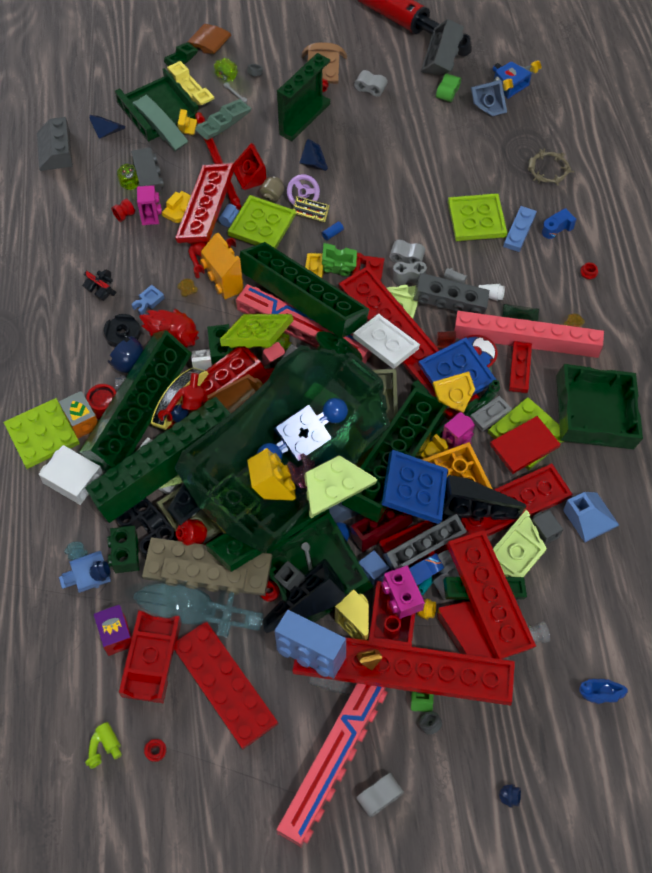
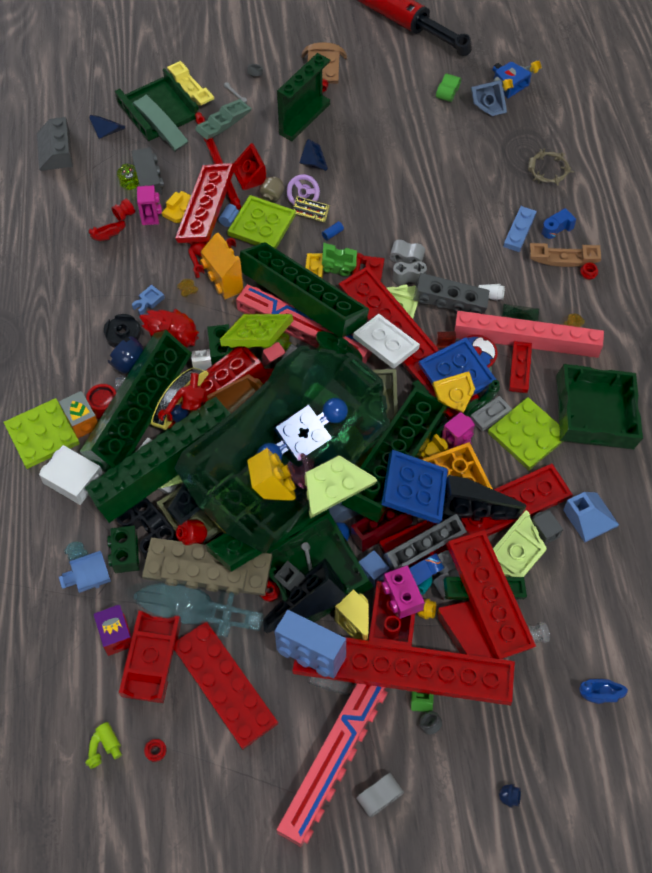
black hips [82,269,117,301] -> none
dark blue plate [89,561,111,581] -> none
dark green slope [164,42,198,66] -> none
yellow bracket [178,109,197,135] -> none
dark orange slope [187,24,231,54] -> none
clear neon green head [214,58,238,82] -> none
light grey axle [354,70,388,97] -> none
pearl gold slope [357,649,382,670] -> none
dark grey slope [421,19,464,75] -> none
light grey pin [443,268,467,283] -> none
lime plate [448,193,507,241] -> none
red tile [490,416,561,474] -> none
none -> red arm [89,221,126,241]
none -> medium nougat slope [530,243,601,267]

